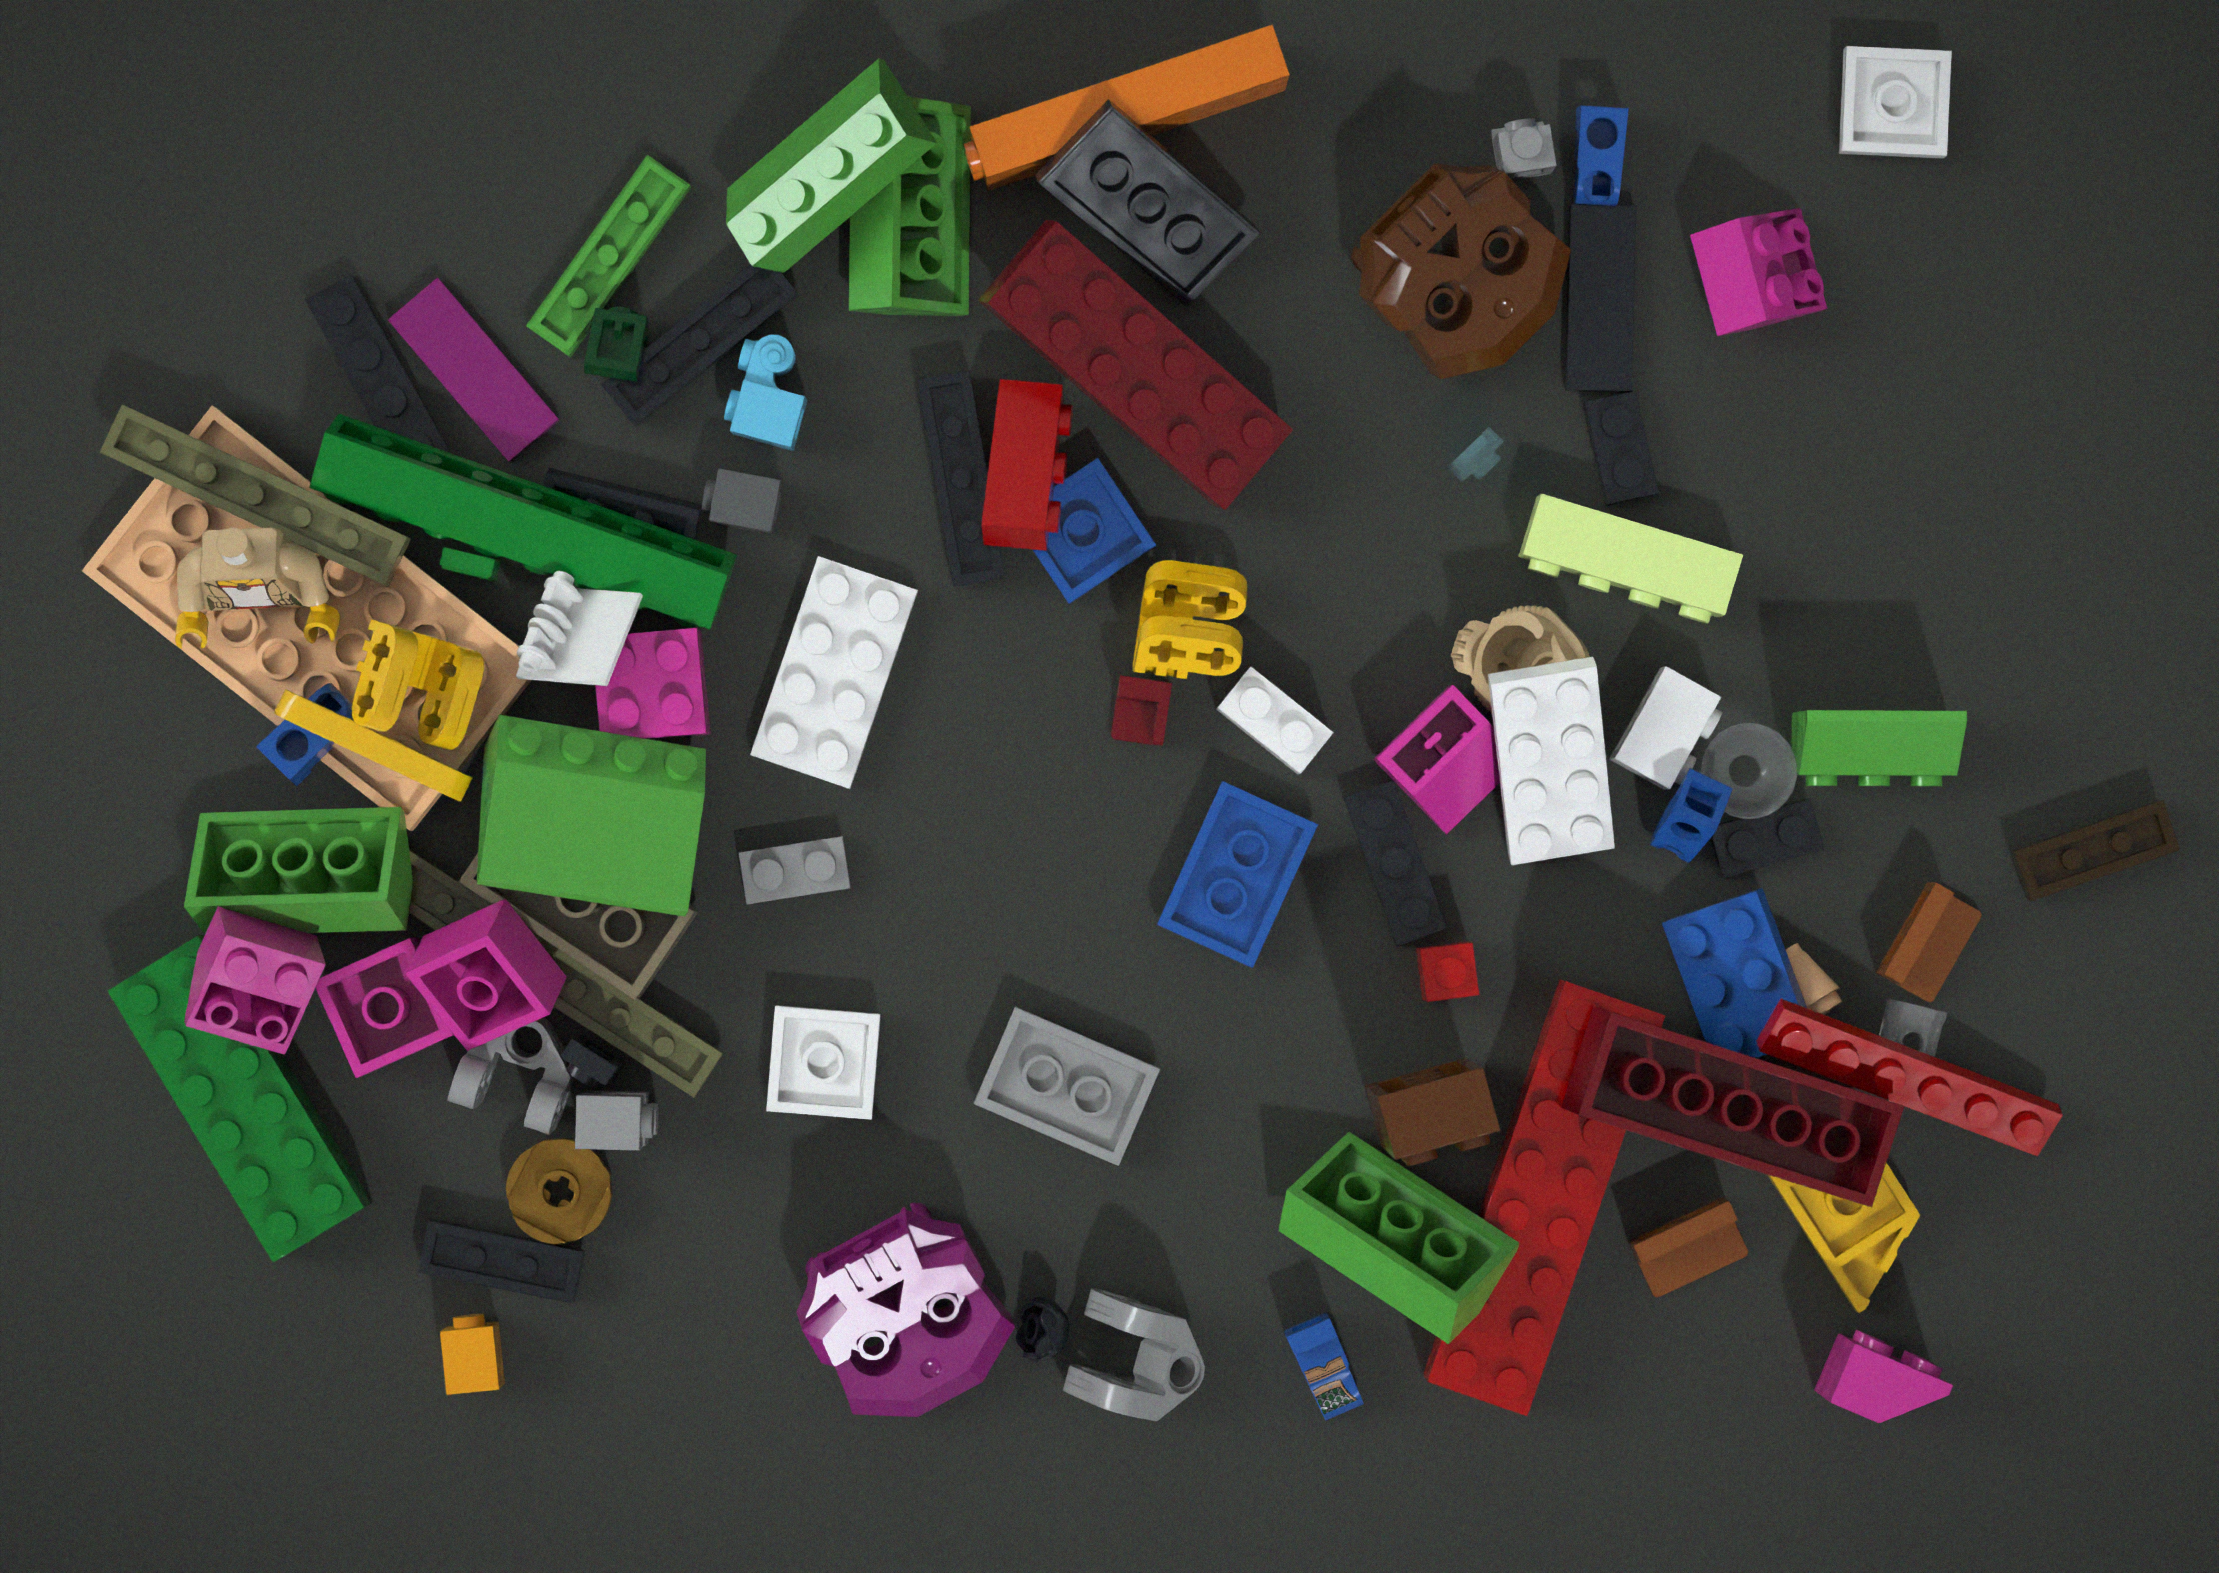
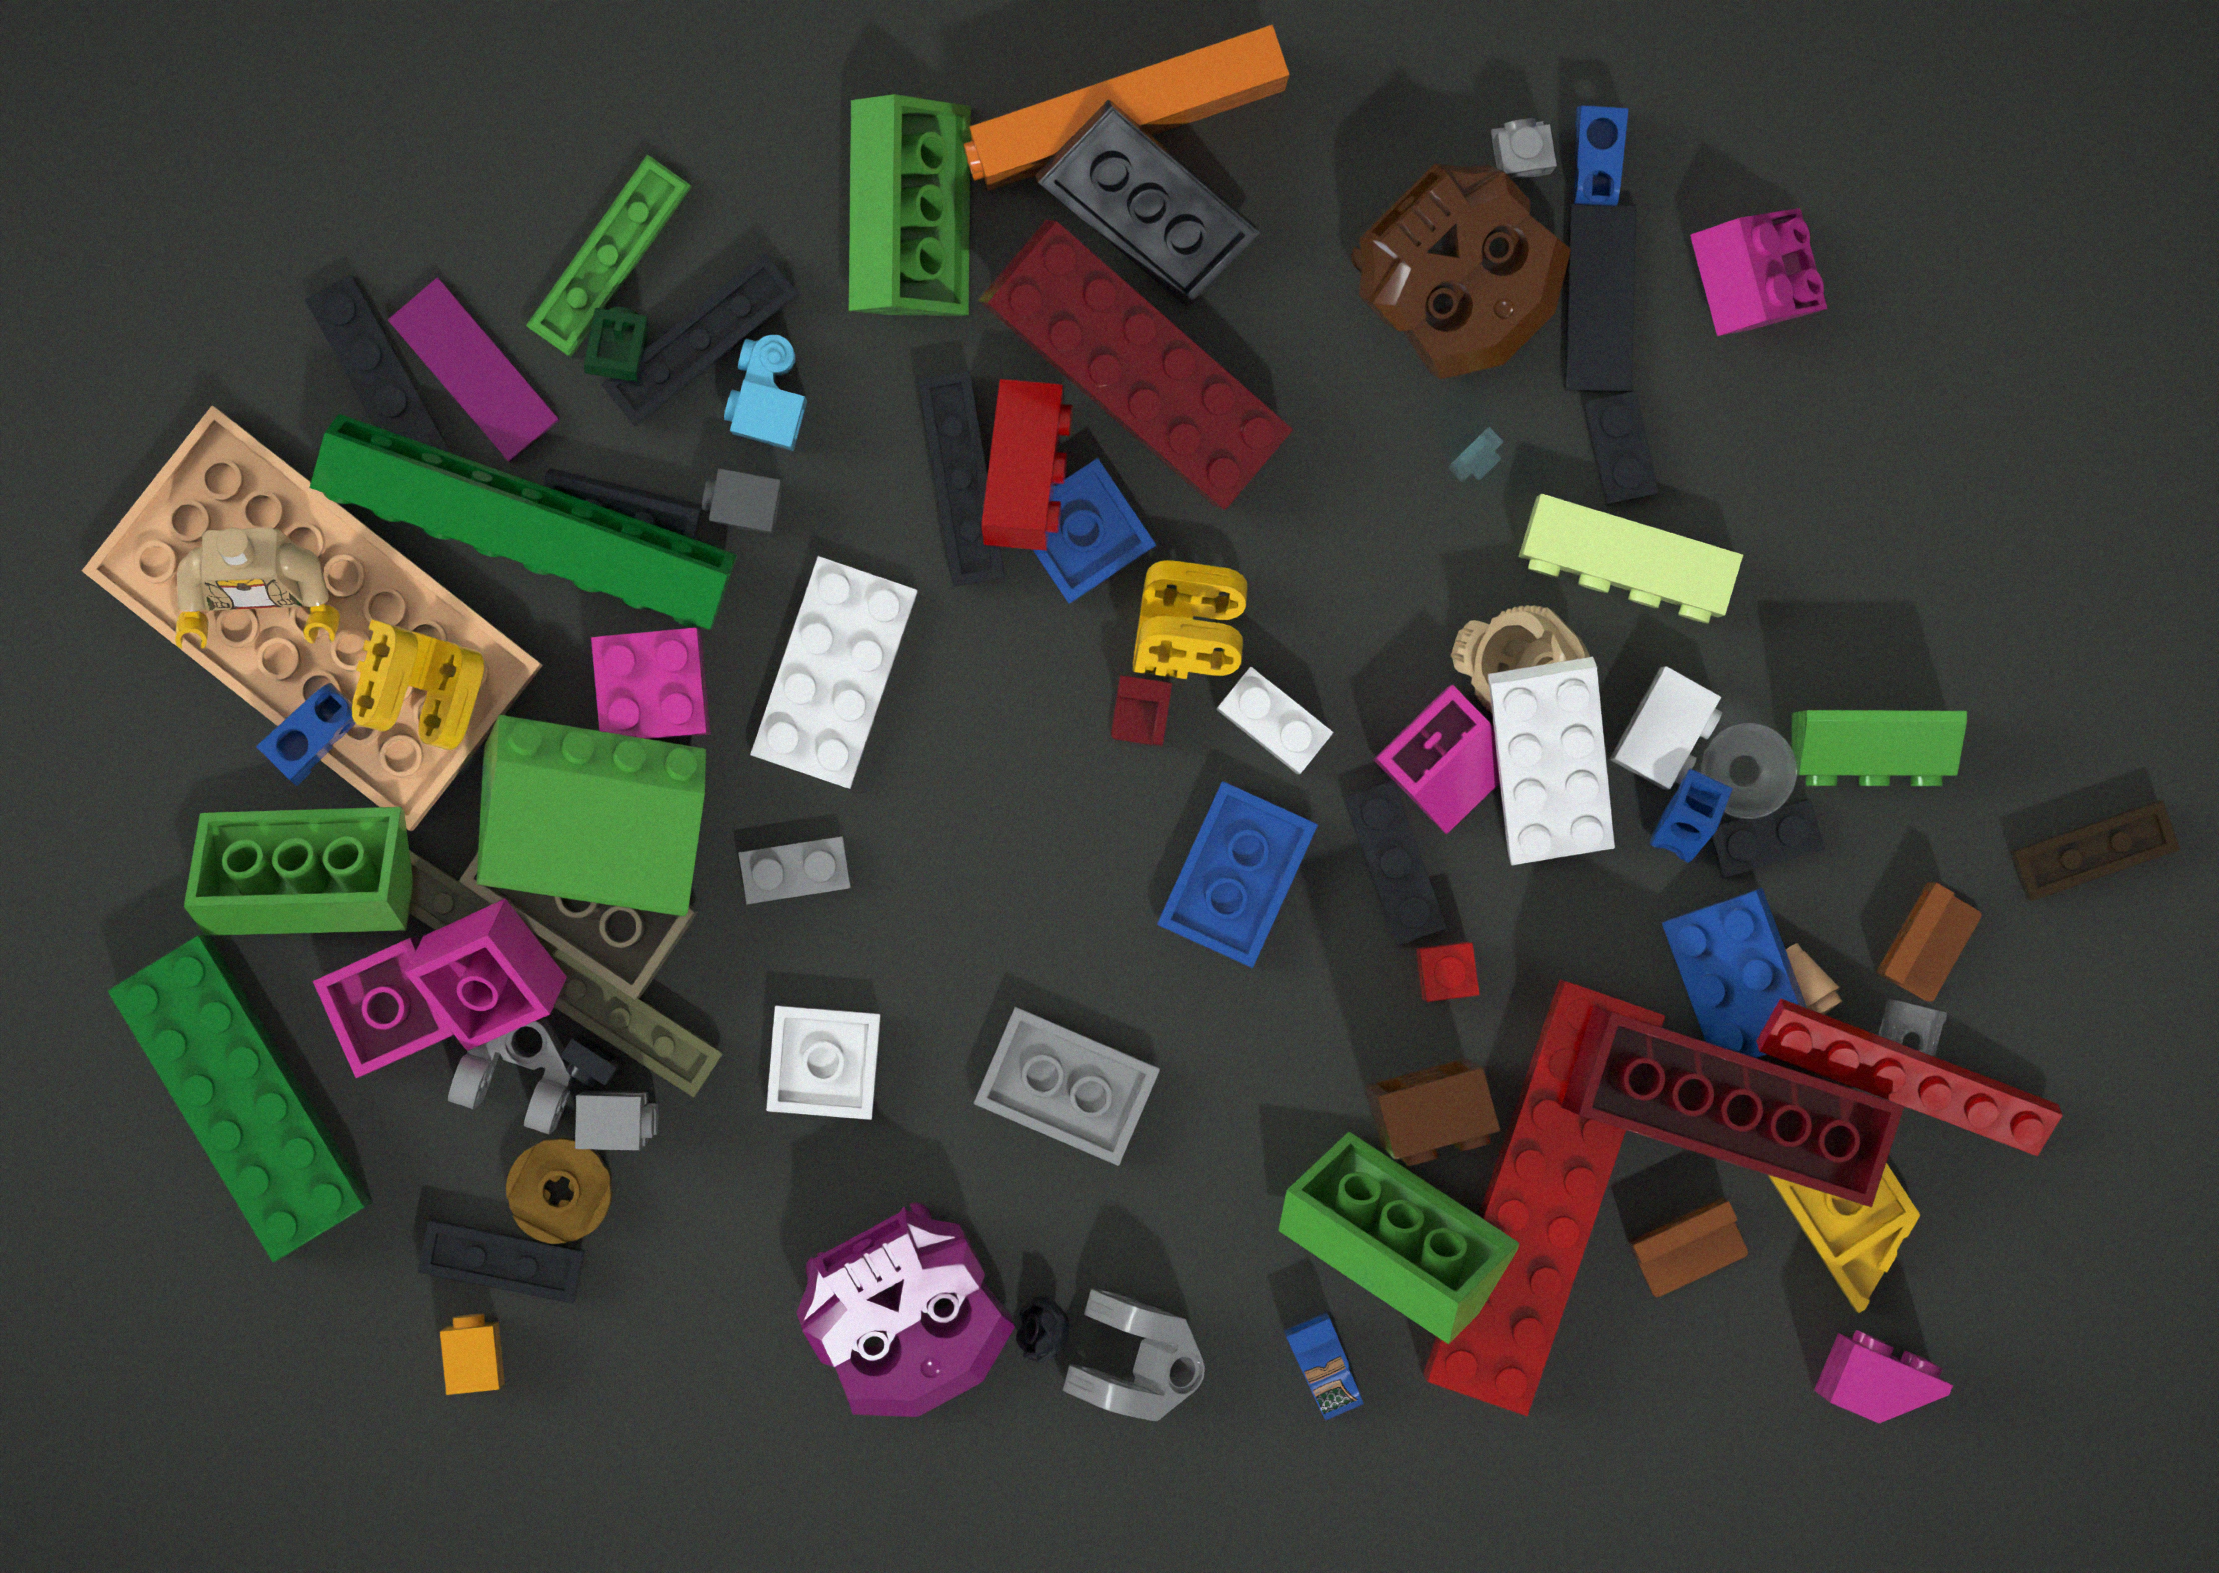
olive plate [100,404,411,587] -> none
dark pink slope [184,906,326,1055] -> none
yellow beam [274,689,472,802] -> none
green tile [439,547,501,582] -> none
white hinge [516,571,643,686] -> none
bright green slope [726,58,937,273] -> none
white plate [1839,46,1952,158] -> none

